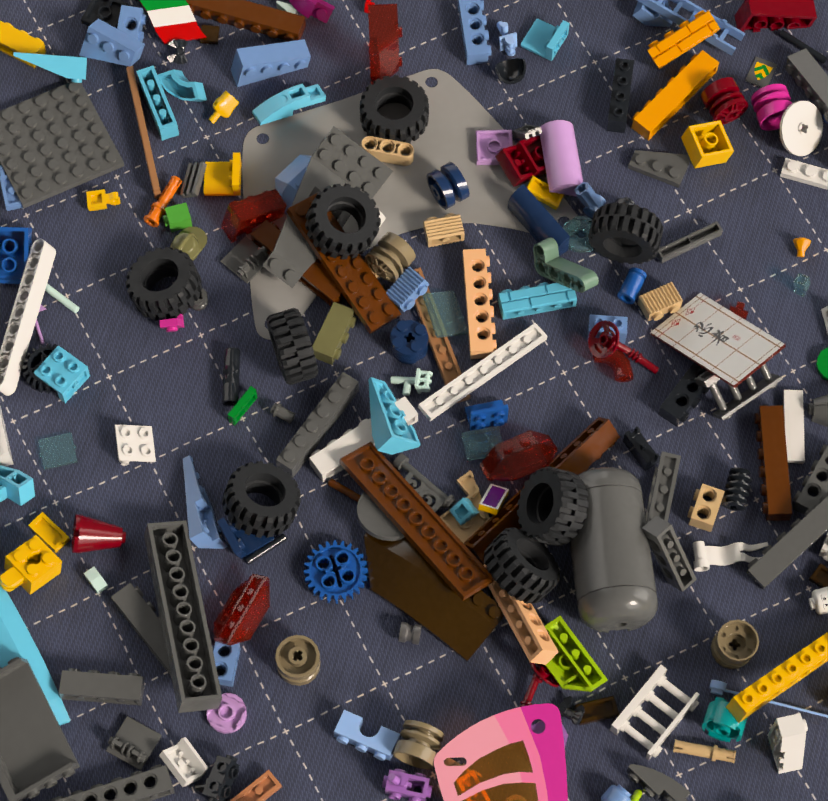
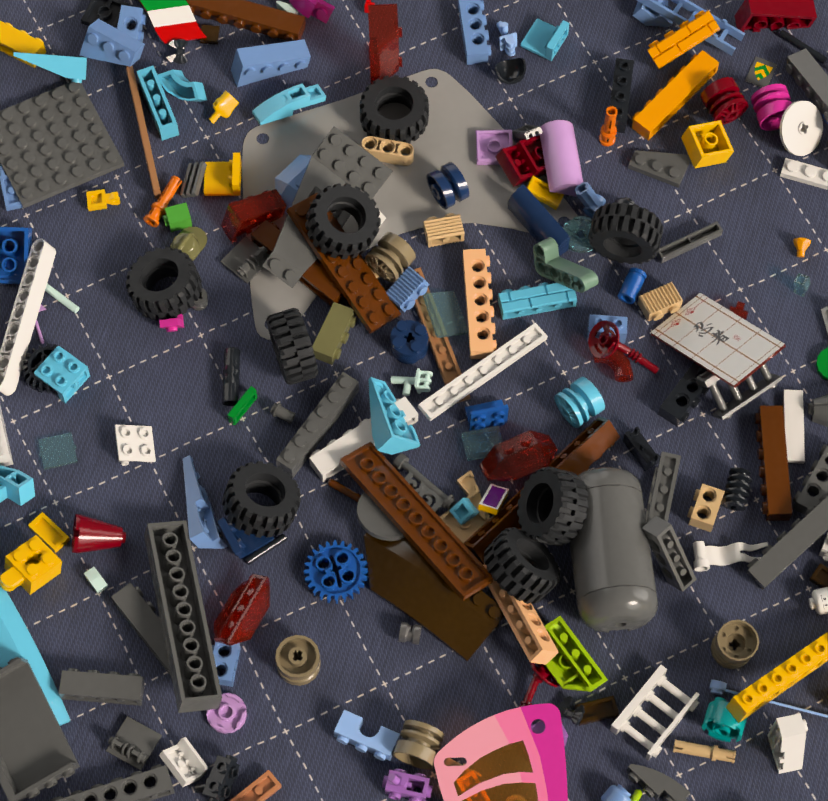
none -> medium azure wheel [554,377,605,428]
none -> orange pin [599,106,618,146]

